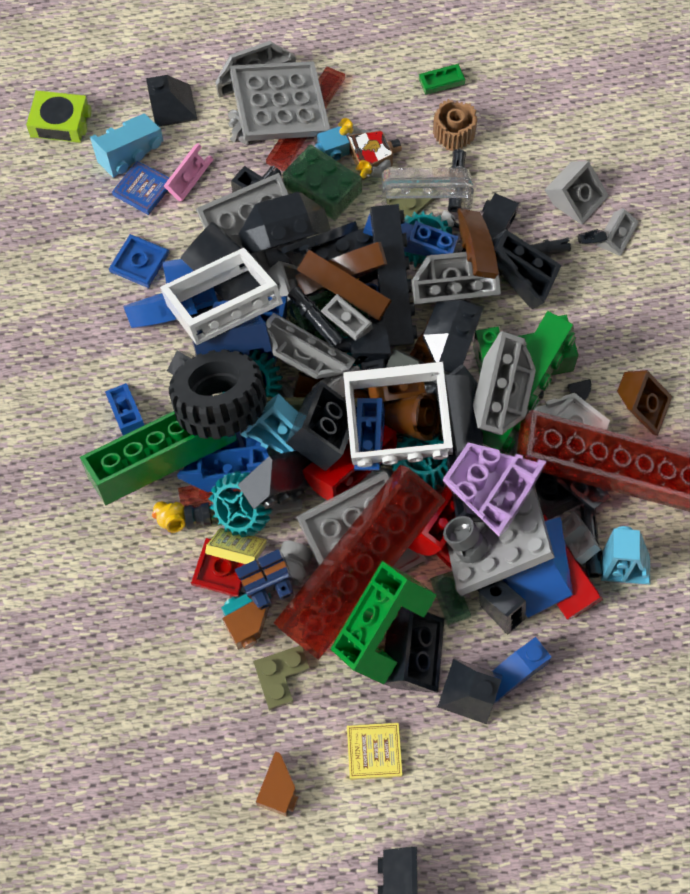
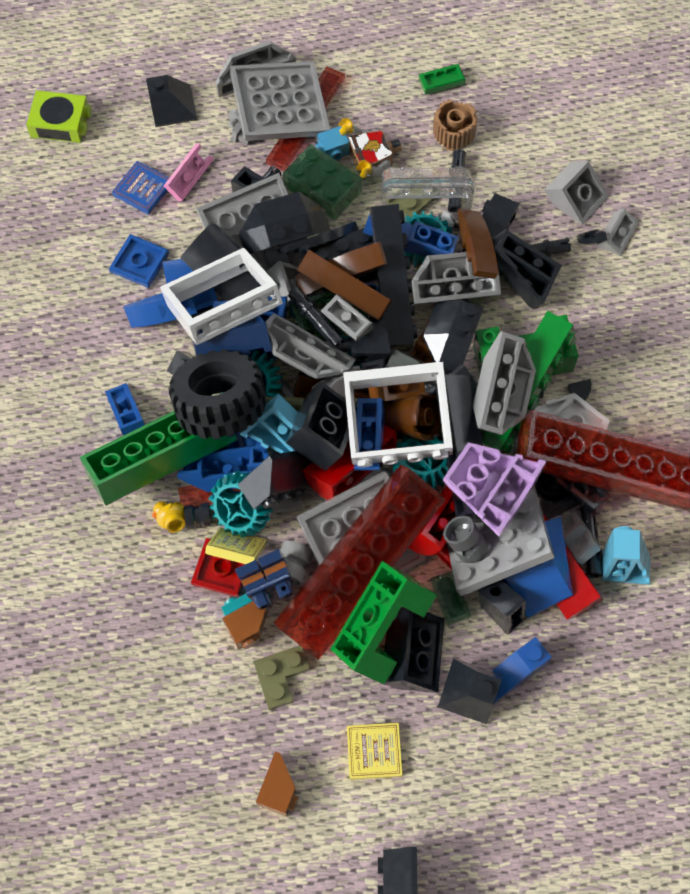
medium azure wedge [90,113,163,178] -> none
reddish brown slope [617,370,672,436] -> none

